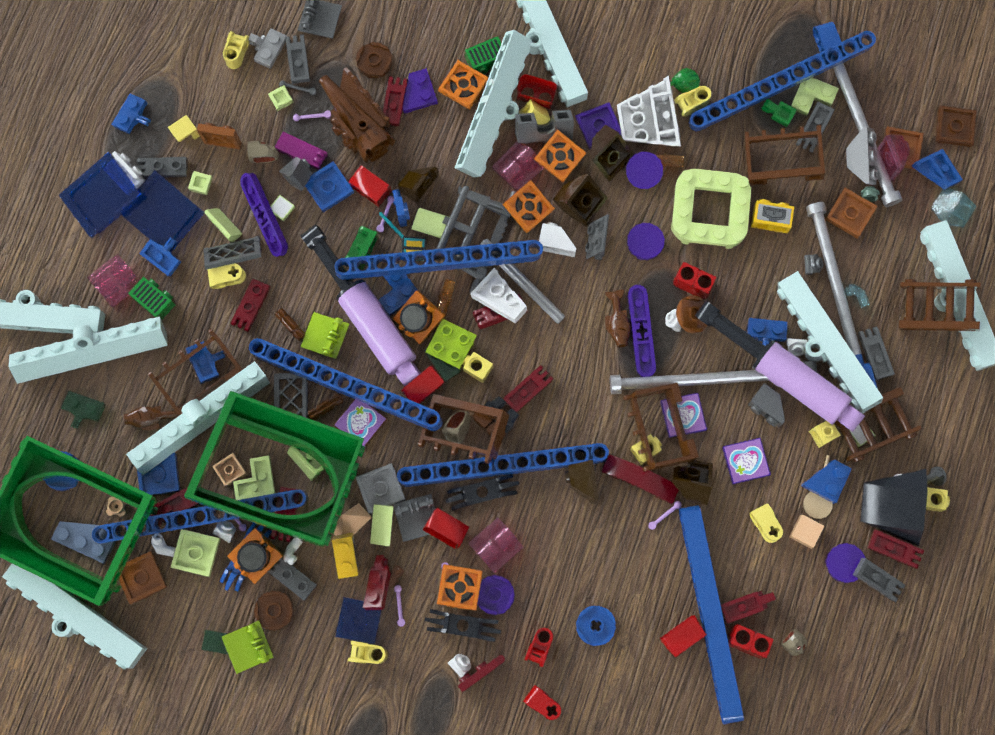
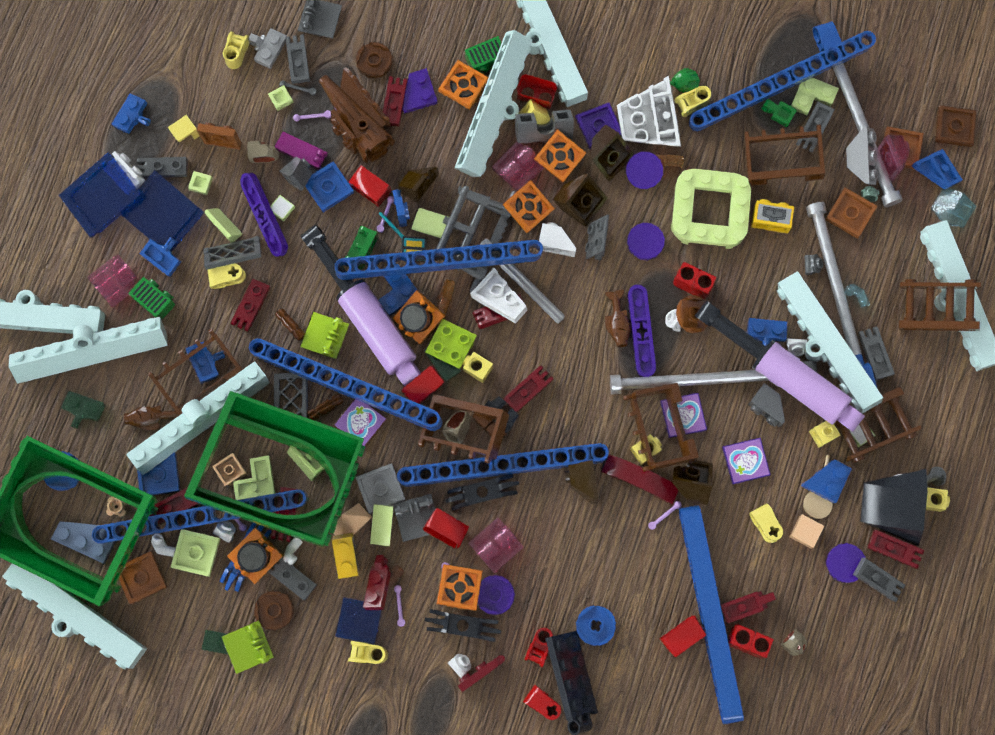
none -> black hinge [545,631,598,735]

